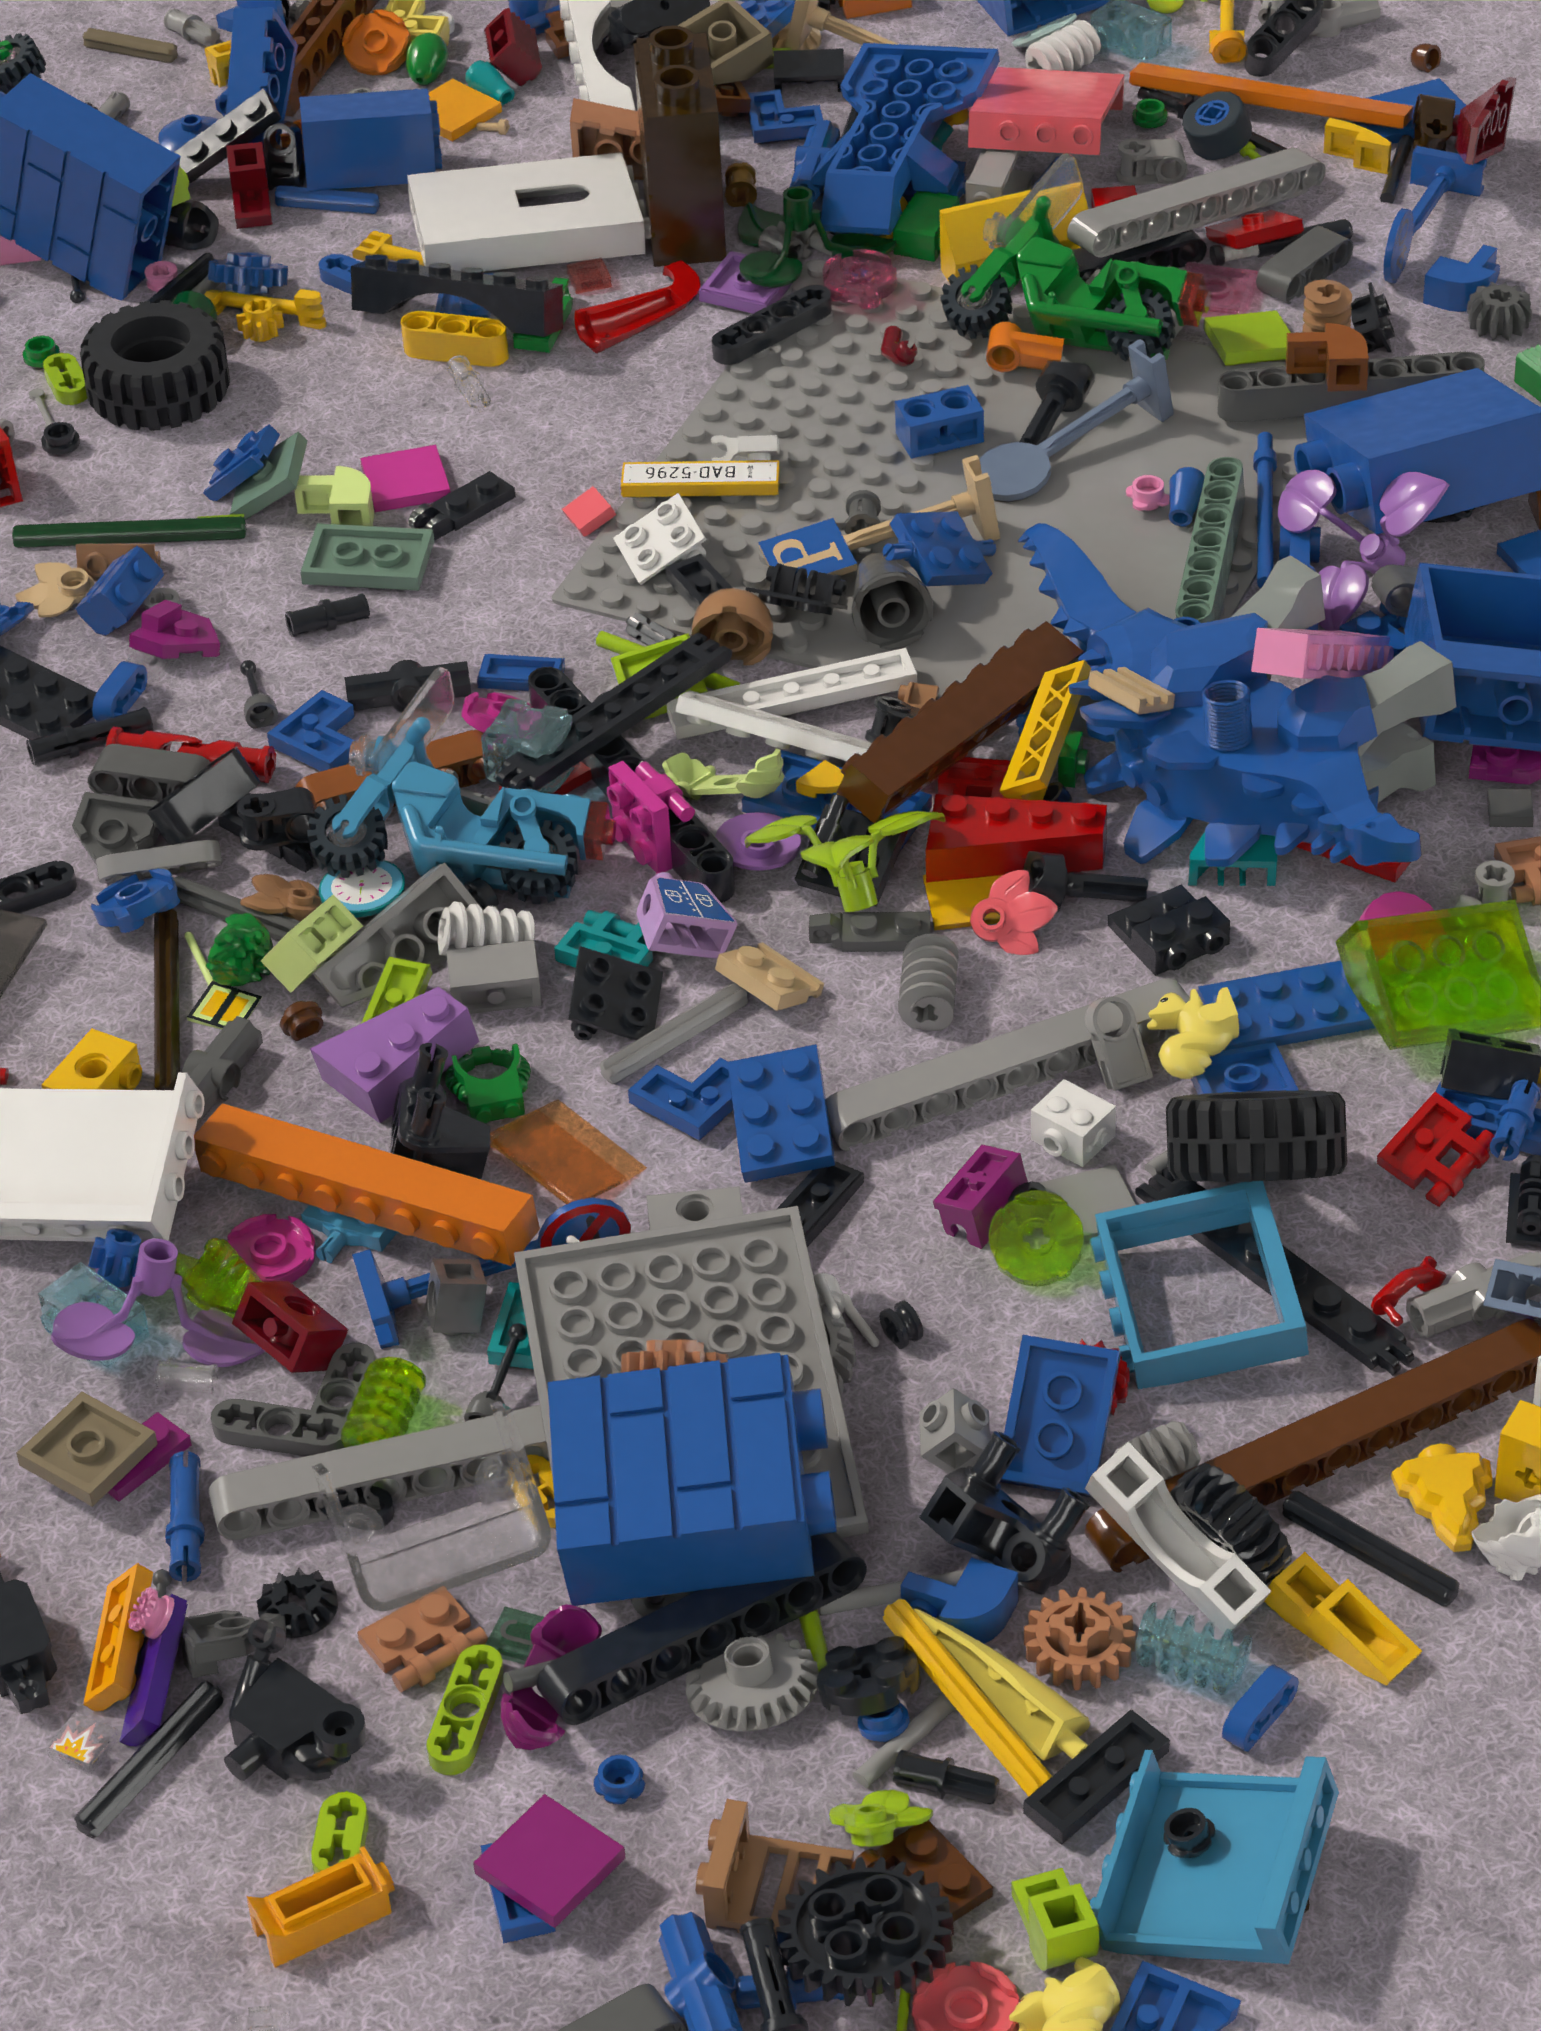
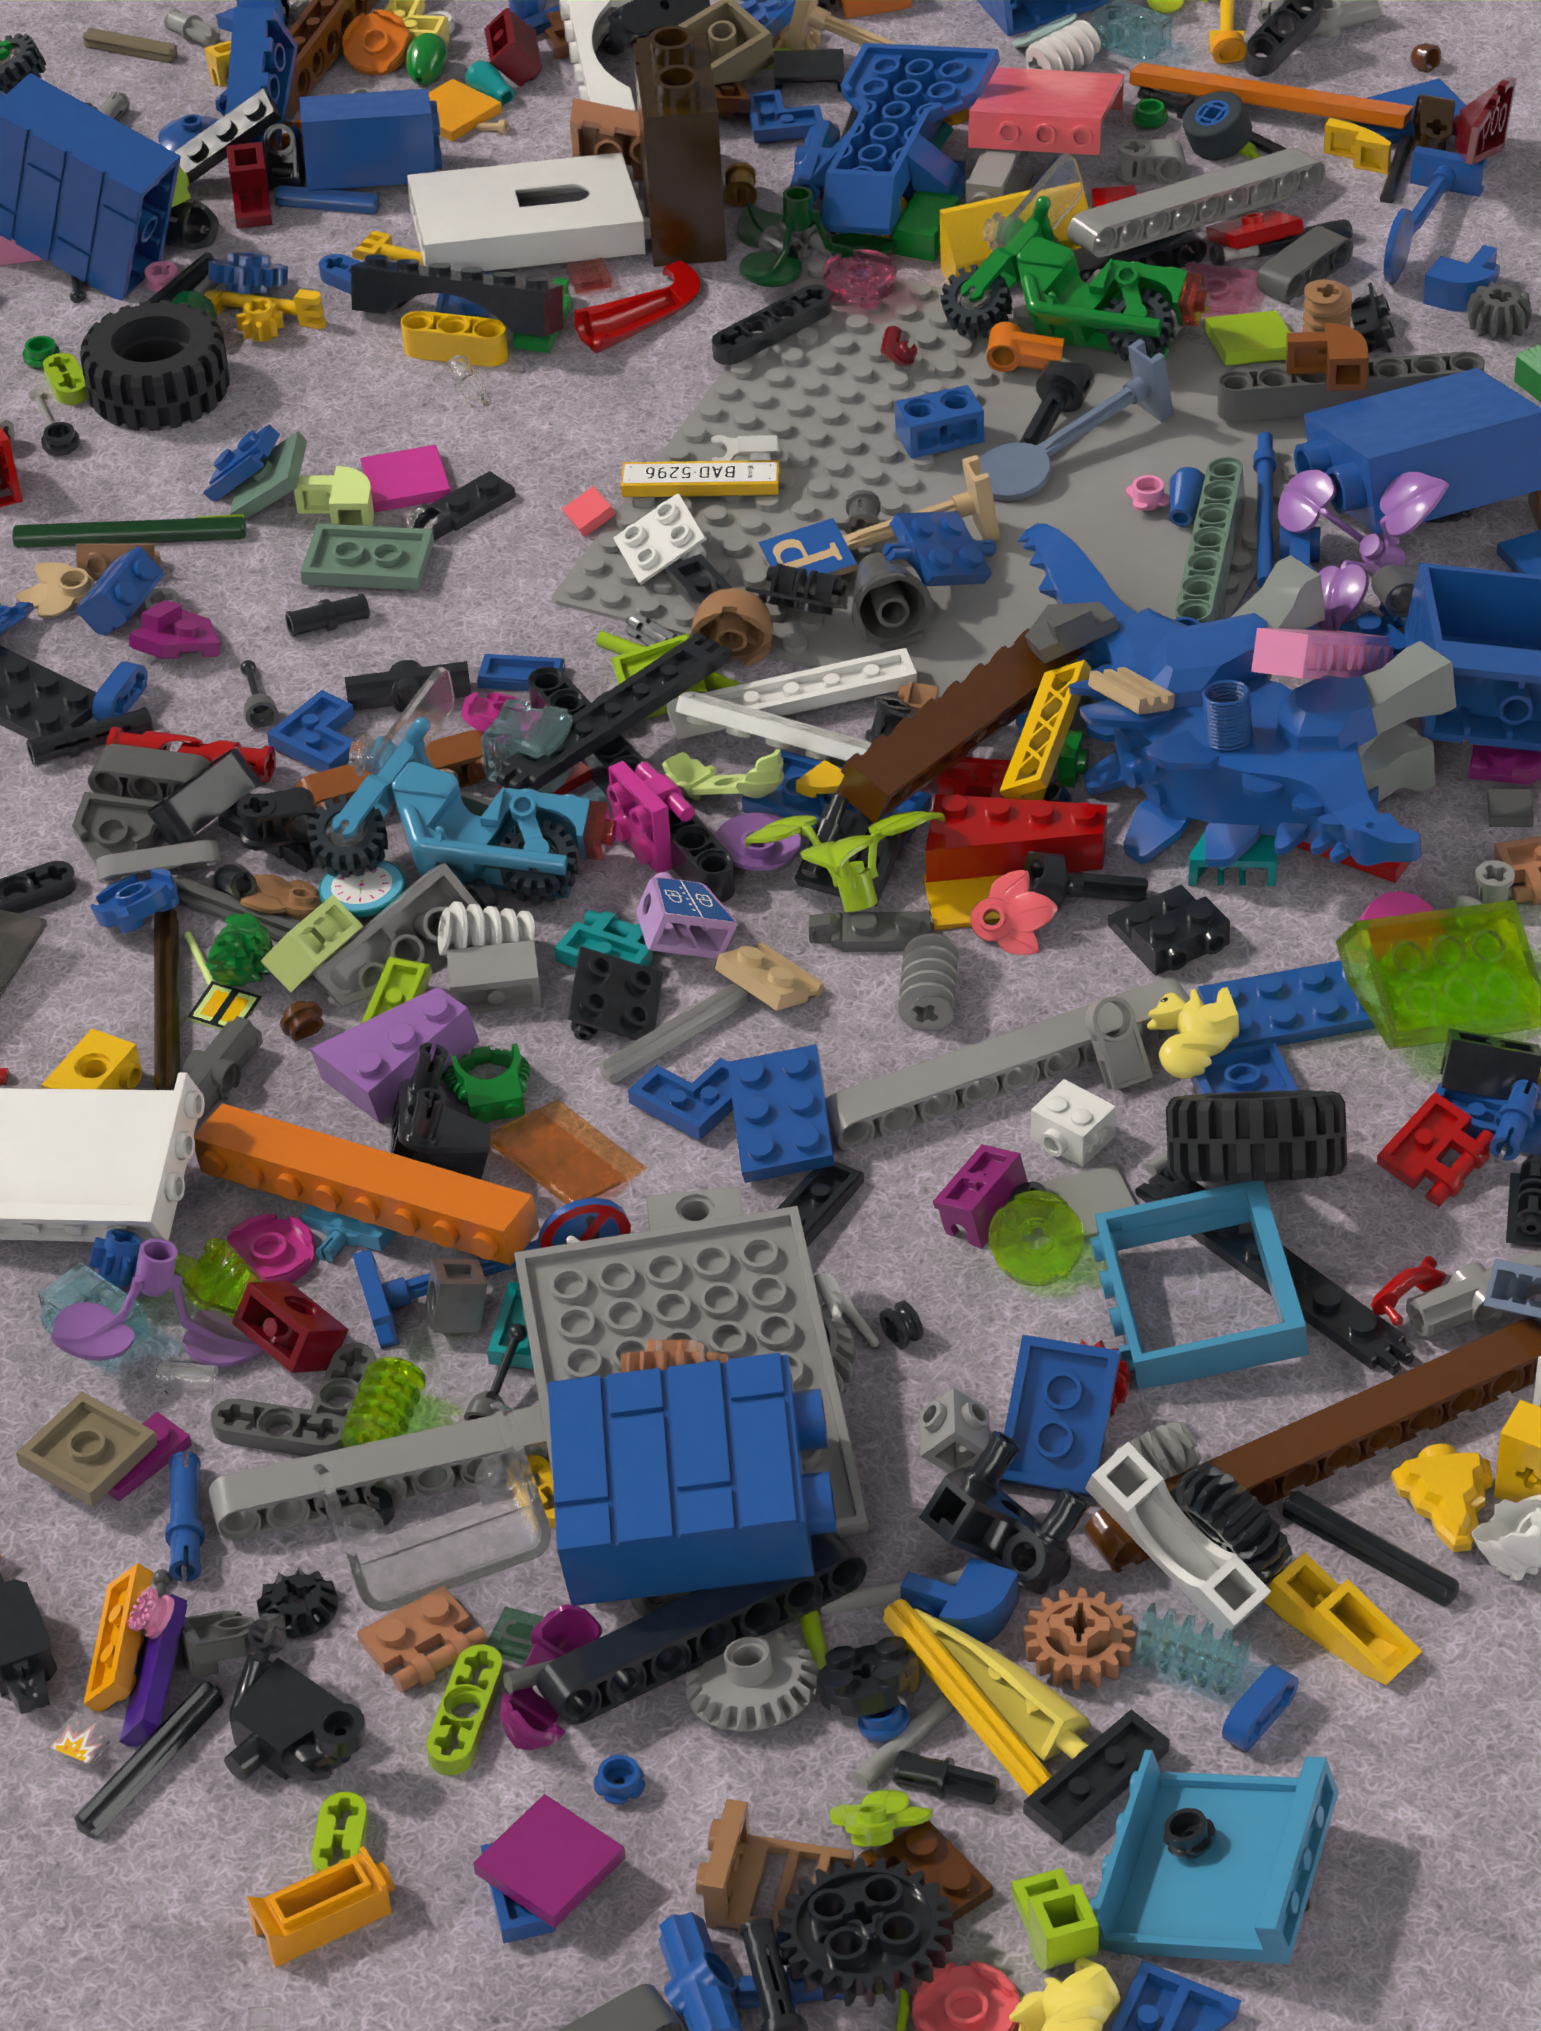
medium lavender plate [699,251,794,314] -> none
none -> black pin [212,864,257,898]
none -> dark grey plate [1025,602,1119,663]

